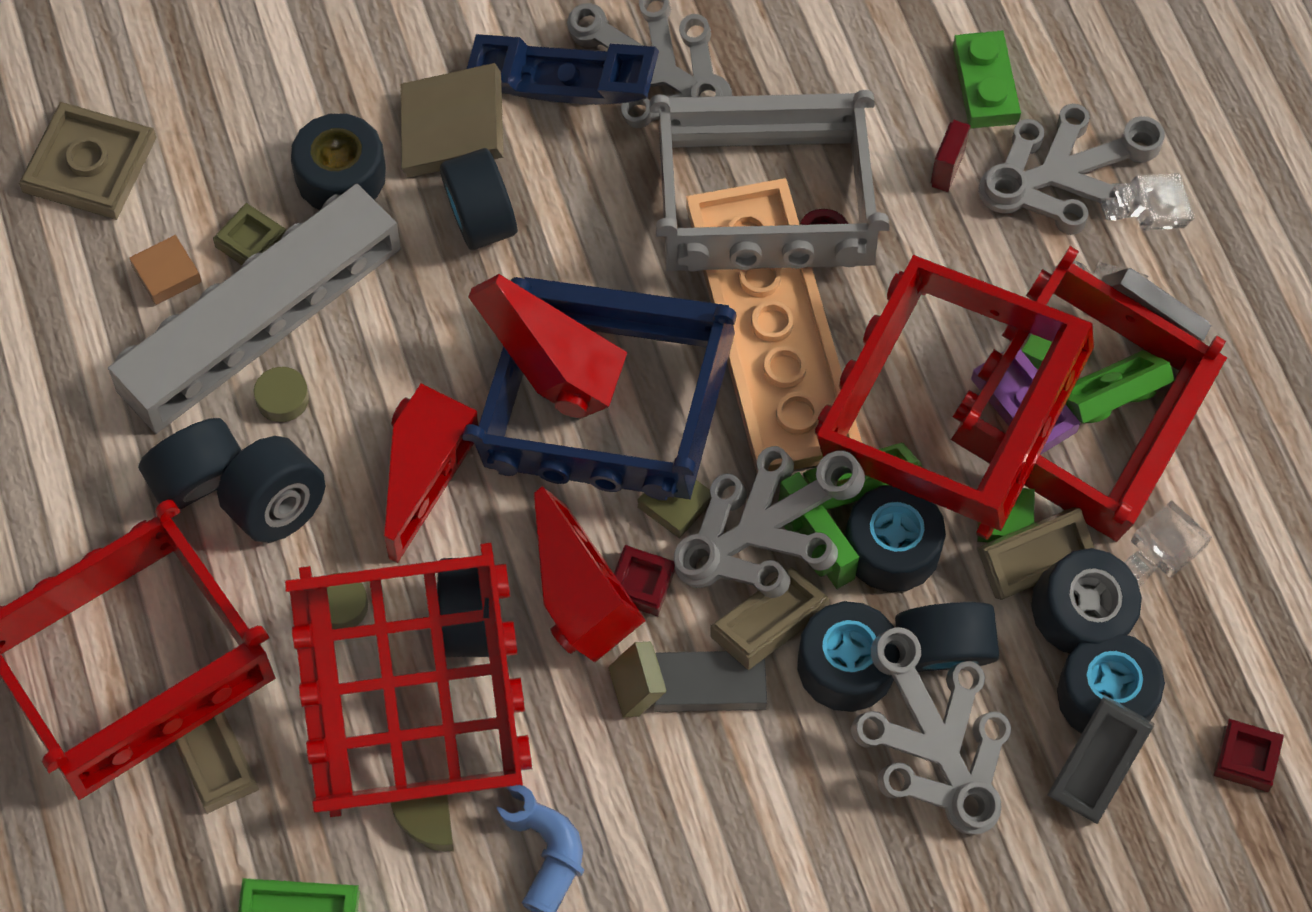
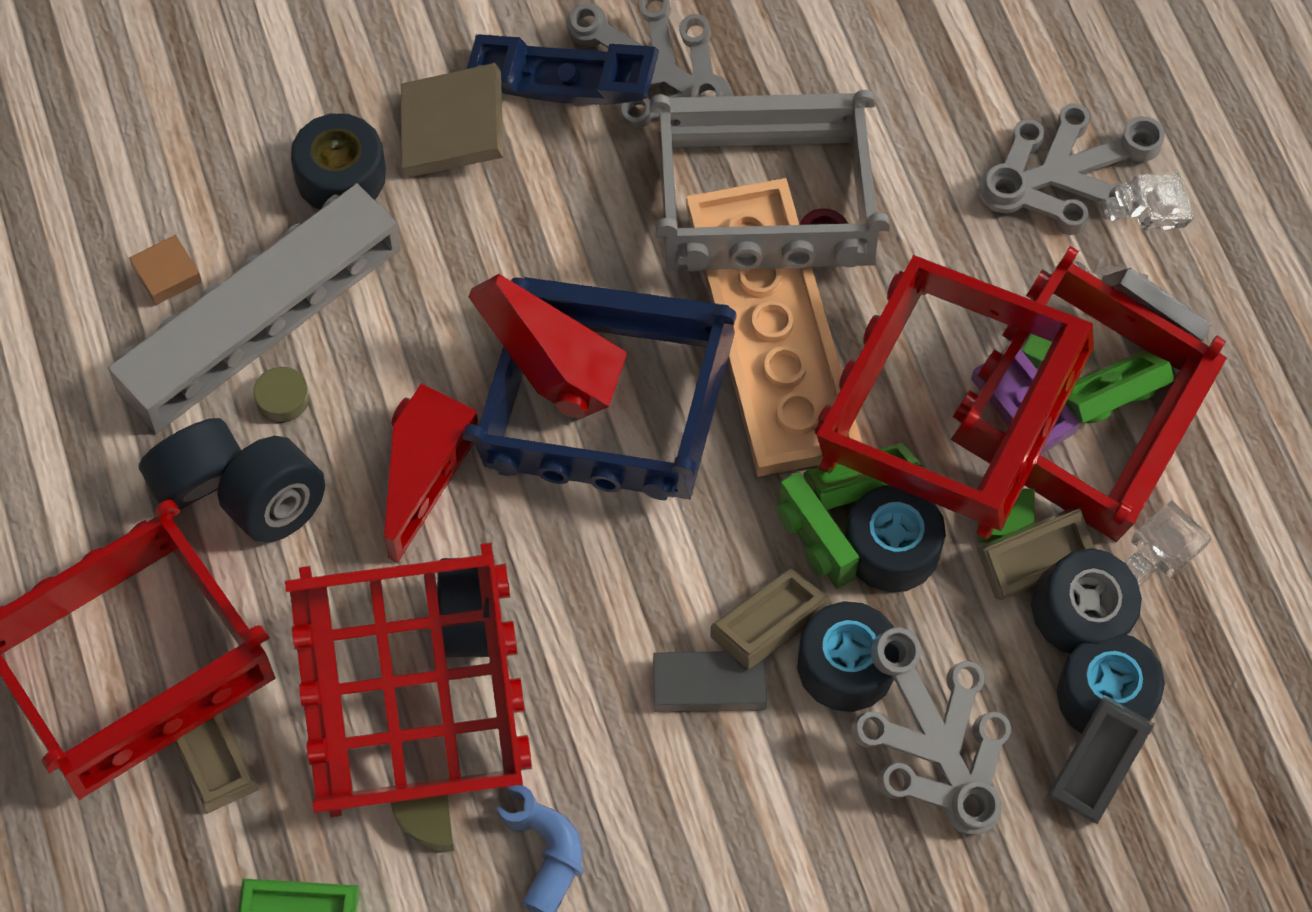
dark tan tile [19,102,156,220] -> none
olive tile [213,203,286,265] -> none
olive tile [327,573,368,629] -> none
black wheel [440,148,518,250] -> none
red slope [534,486,646,662] -> none
olive tile [608,641,667,717] -> none
dark red tile [614,545,675,617] -> none
olive tile [638,462,712,539] -> none
light grey plant [674,446,865,598] -> none
black wheel [895,602,999,672] -> none
dark red tile [930,120,971,192] -> none
bright green plate [952,30,1021,129] -> none
dark red tile [1213,719,1284,792] -> none

